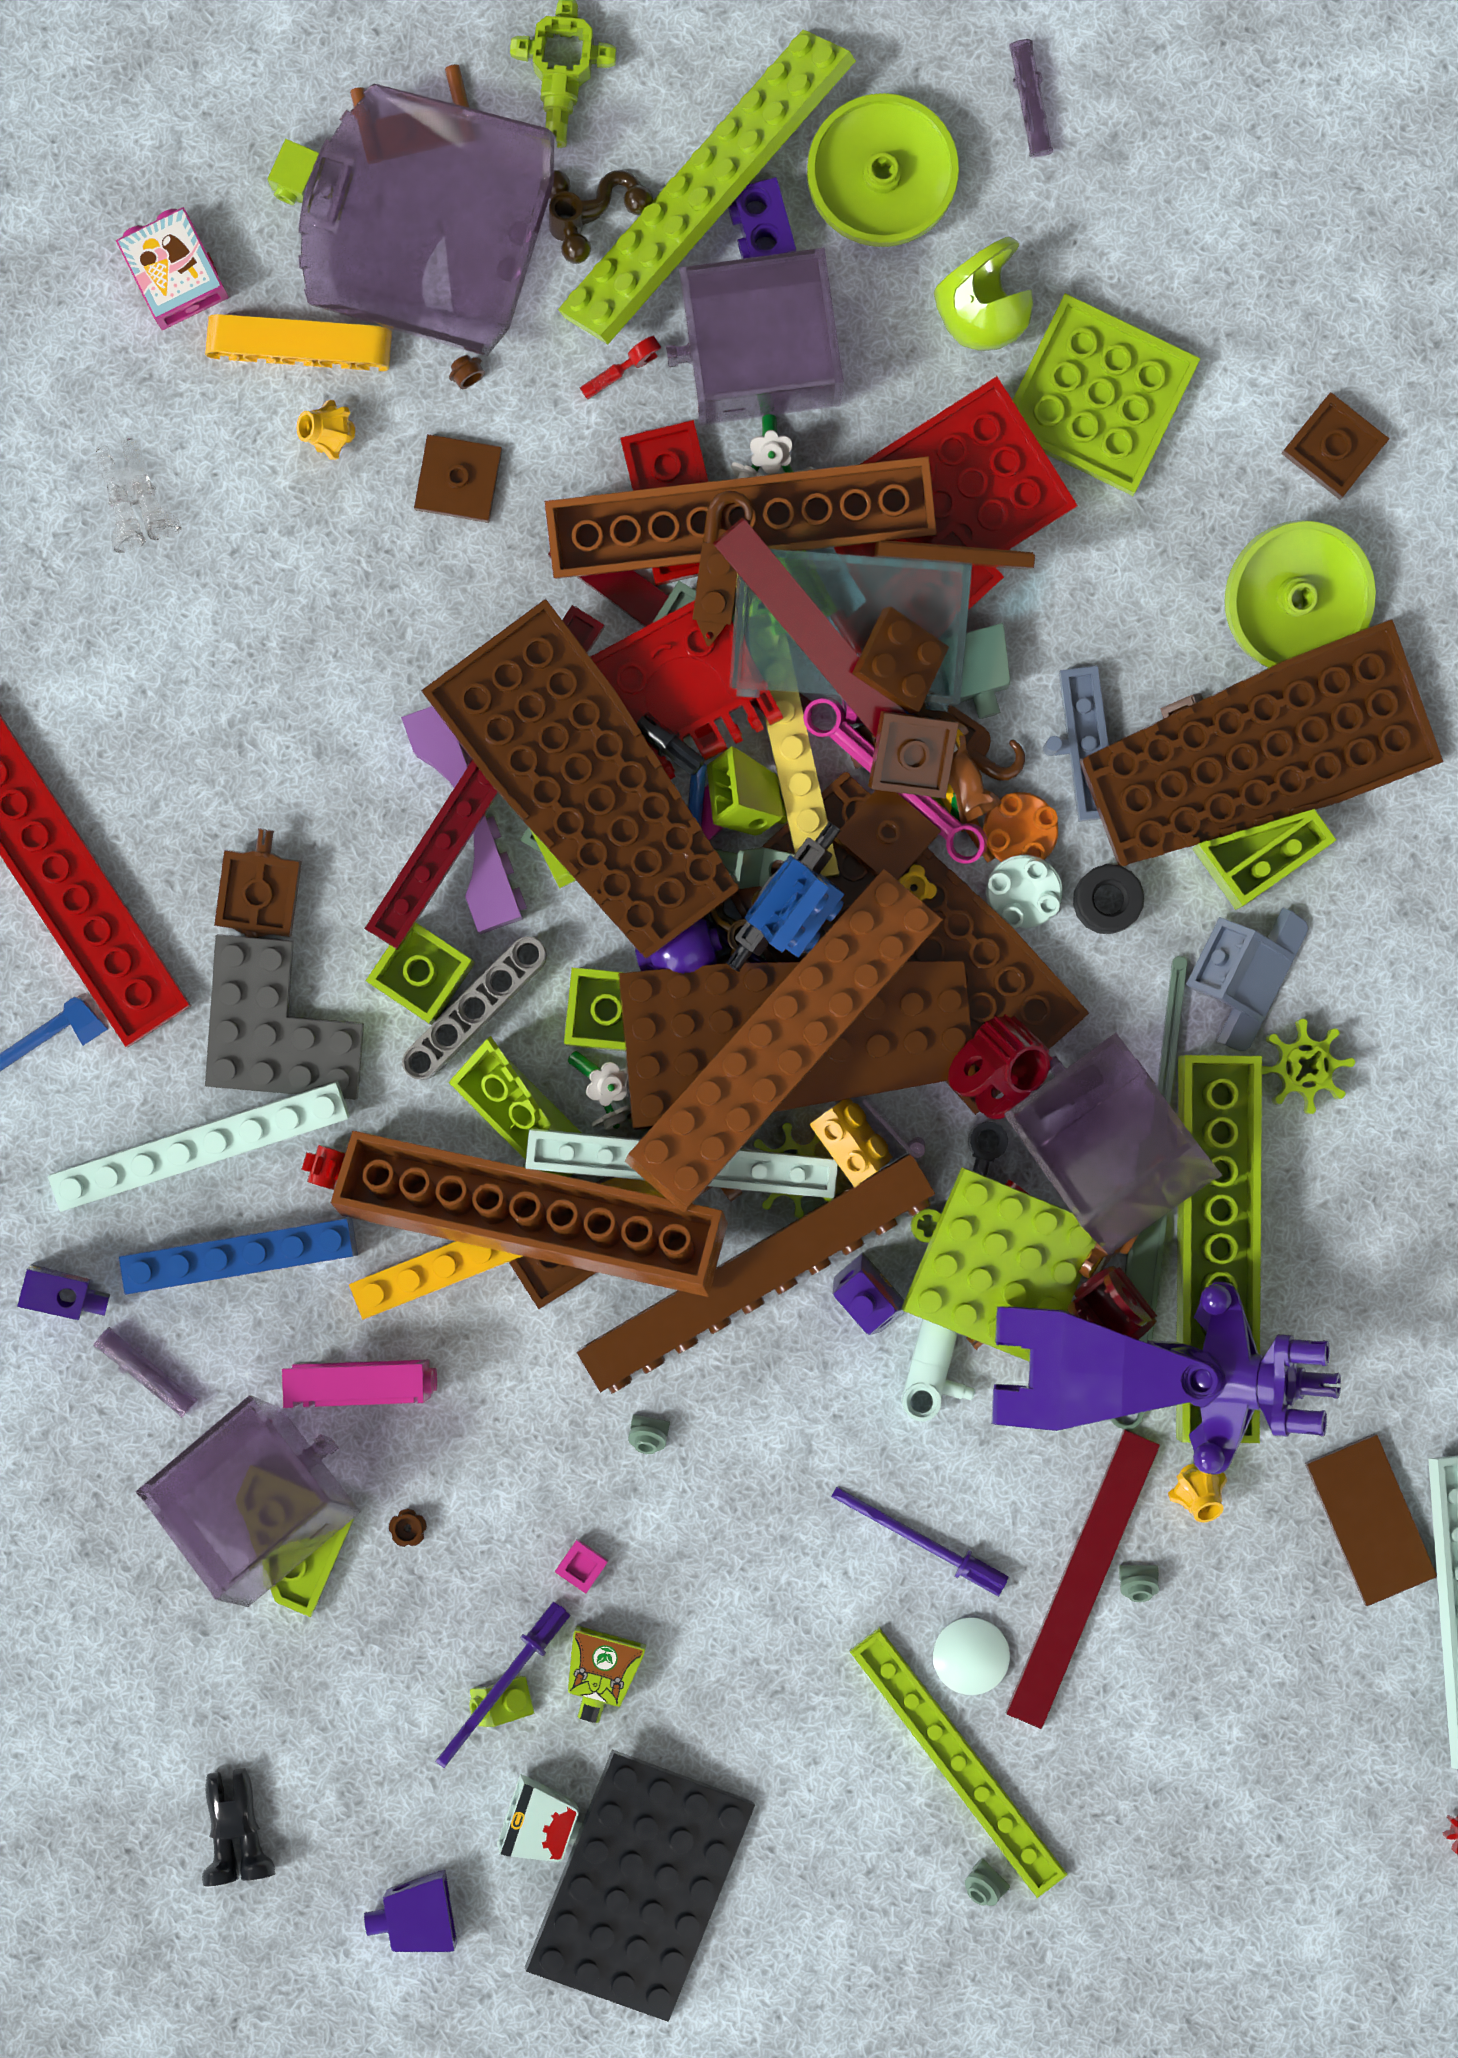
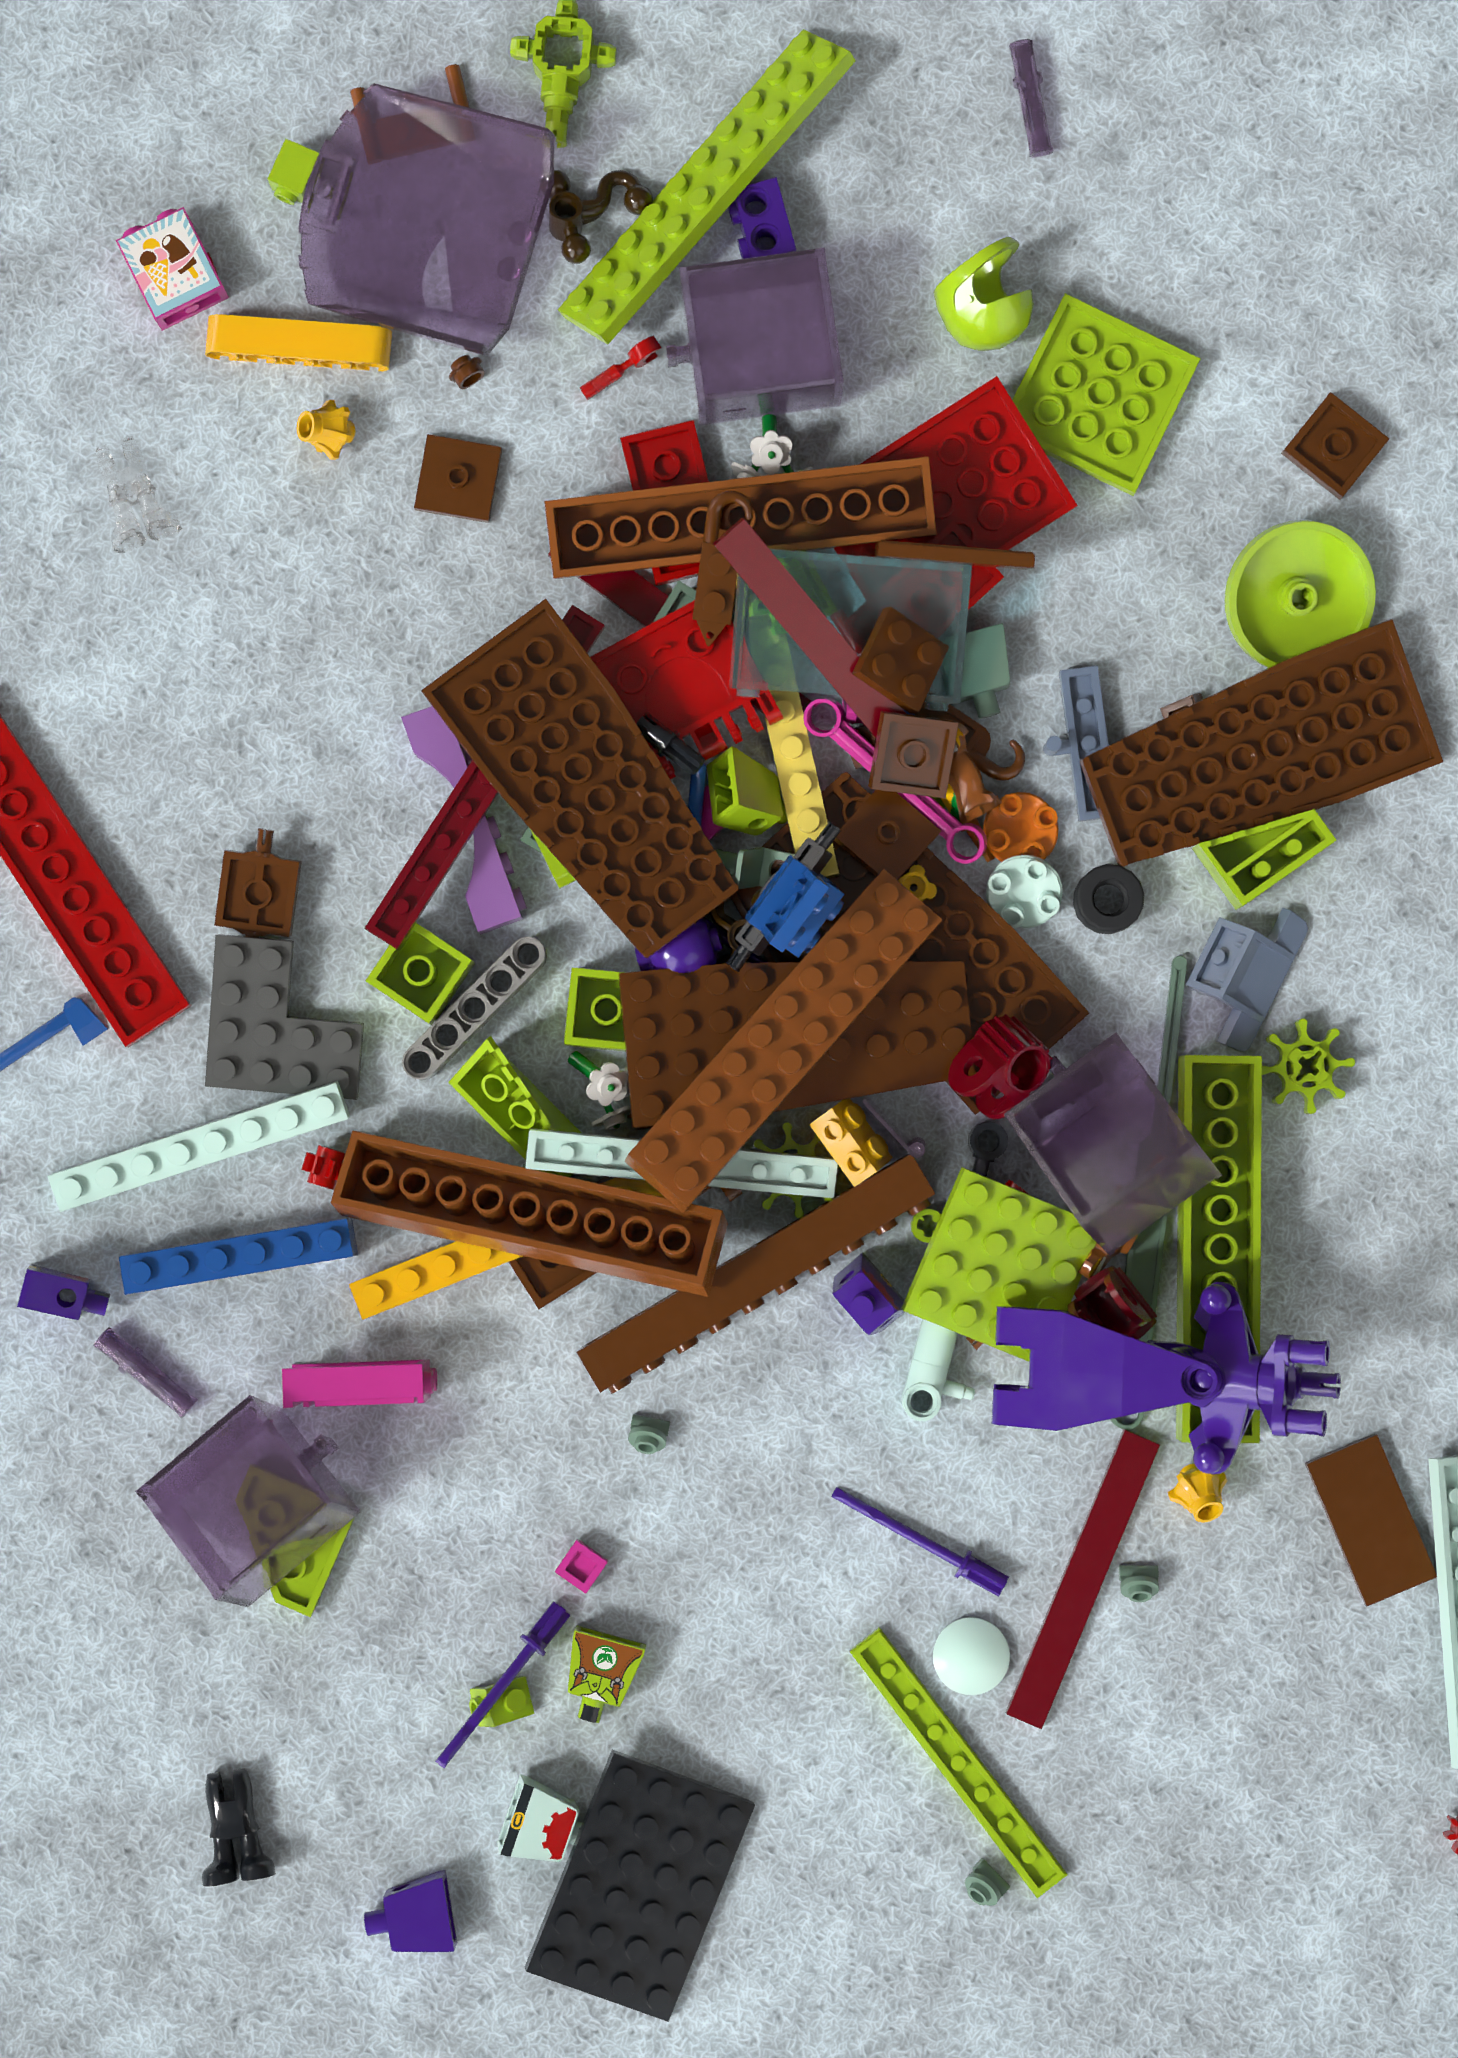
reddish brown plate [389,1509,427,1547] -> none
lime dish [807,93,959,247] -> none

